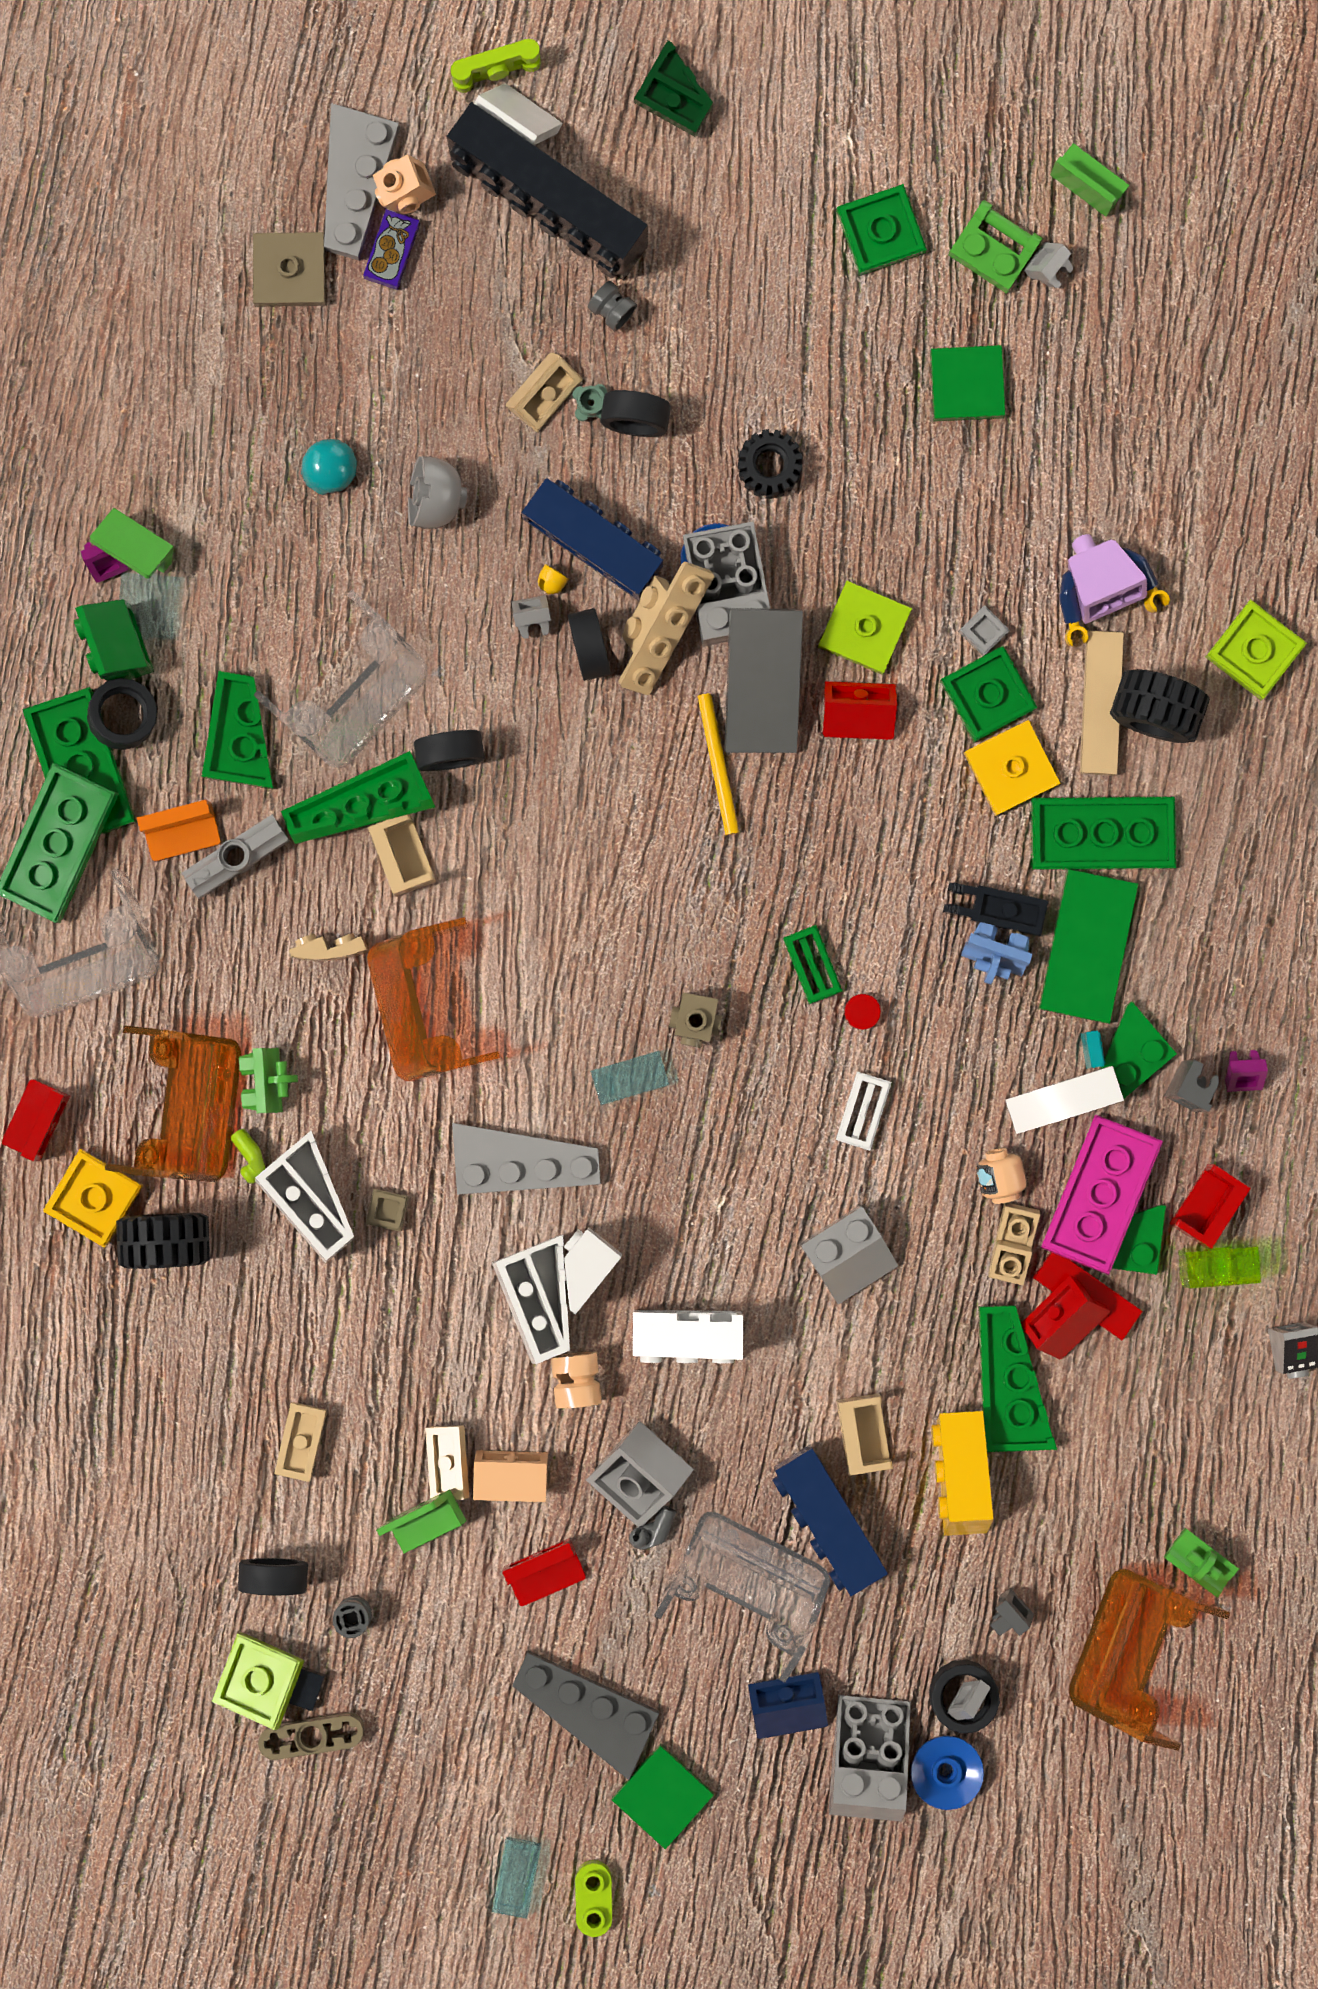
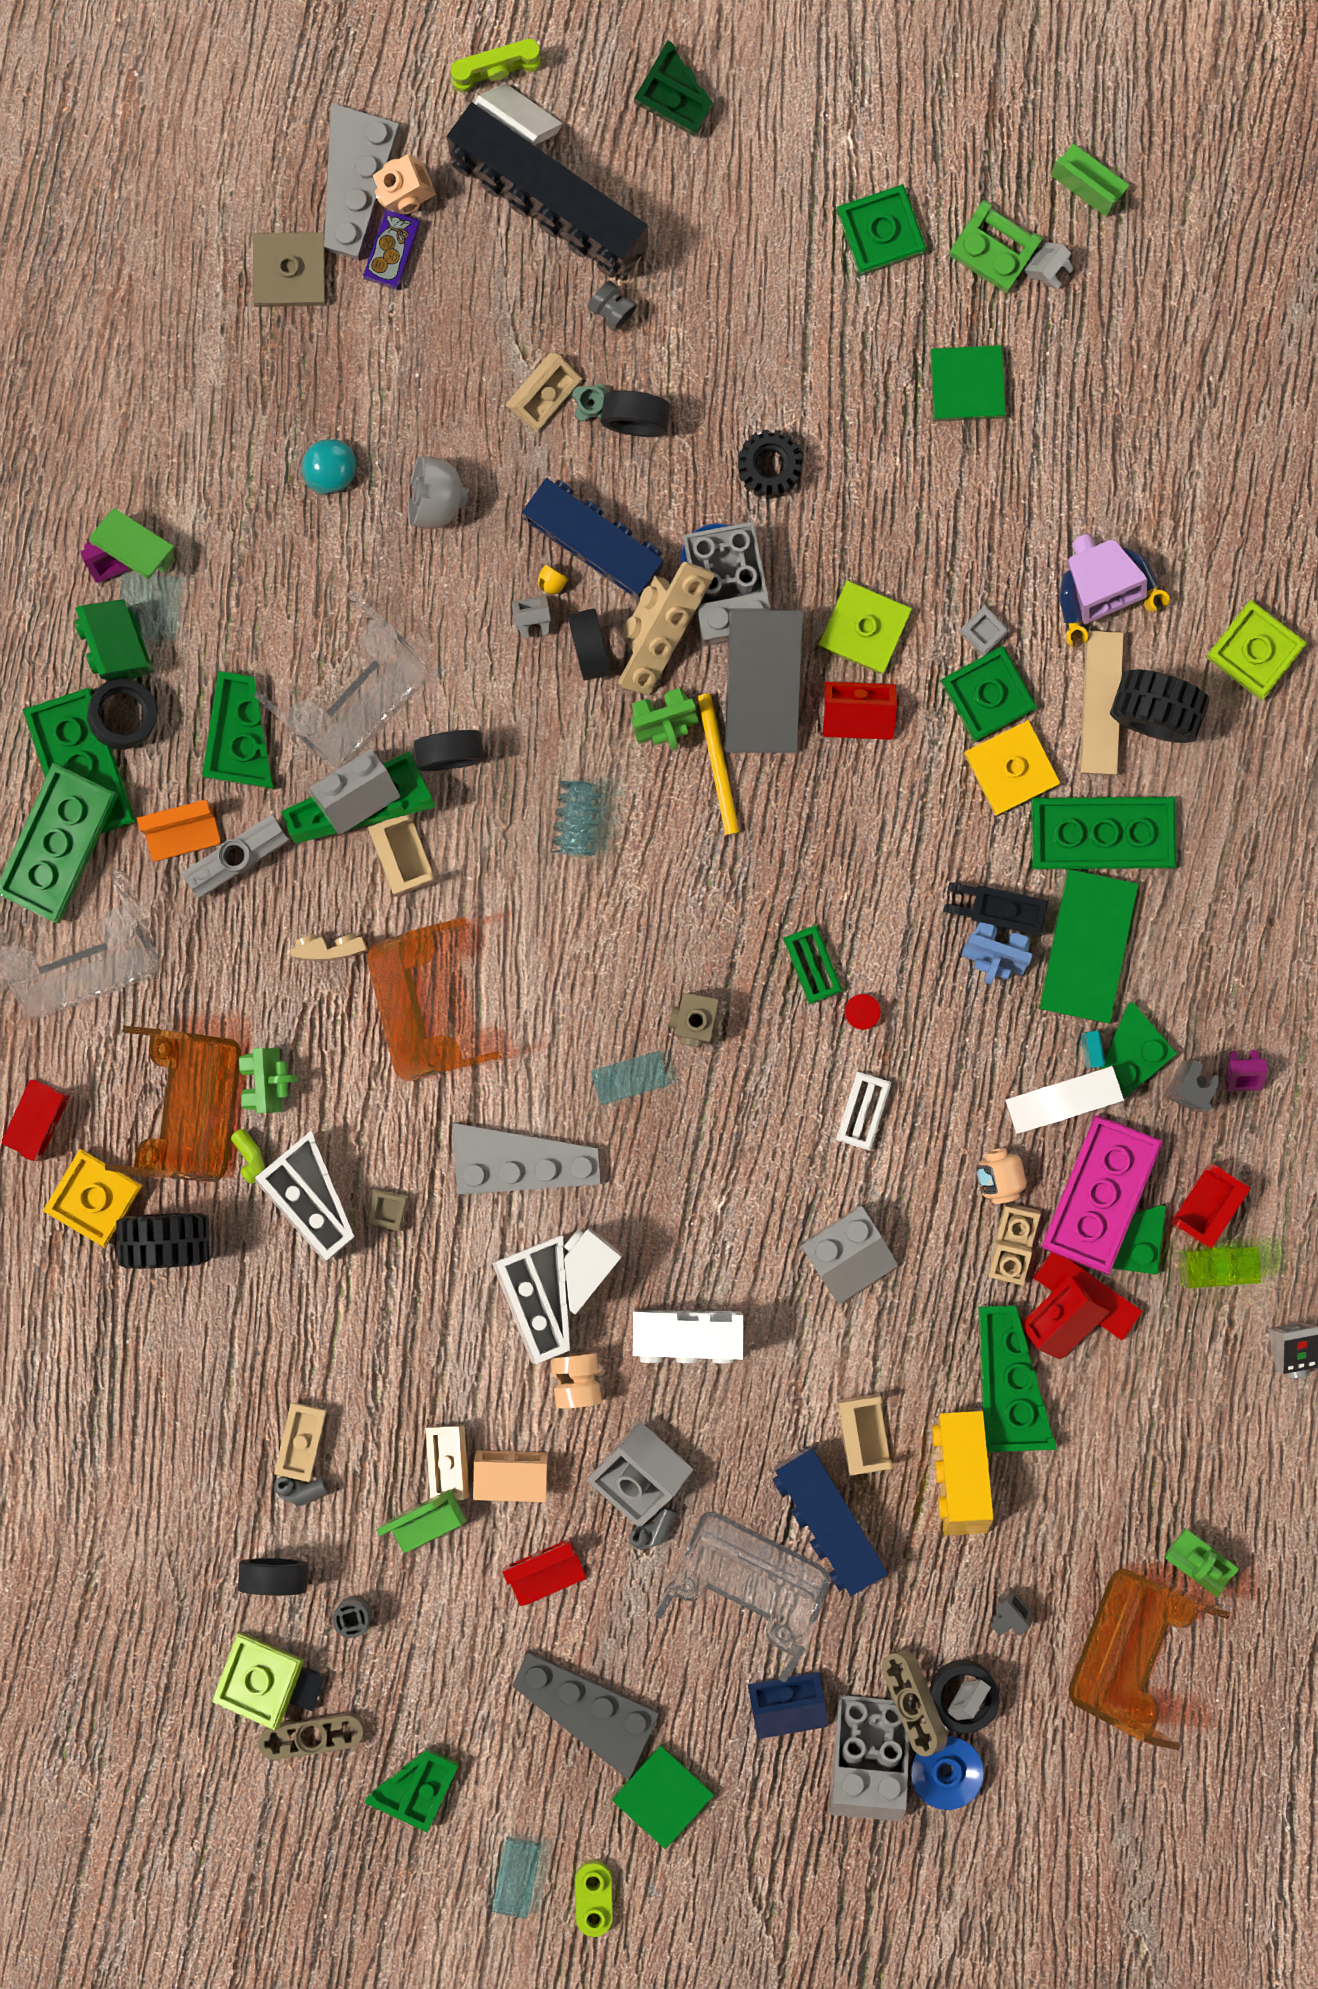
none -> dark grey arm [274,1476,330,1506]
none -> light grey slope [307,749,400,835]
none -> green wing [364,1748,459,1833]
none -> clear light blue piece [551,781,602,857]
none -> bright green hips [631,688,699,751]
none -> dark tan beam [882,1651,947,1757]

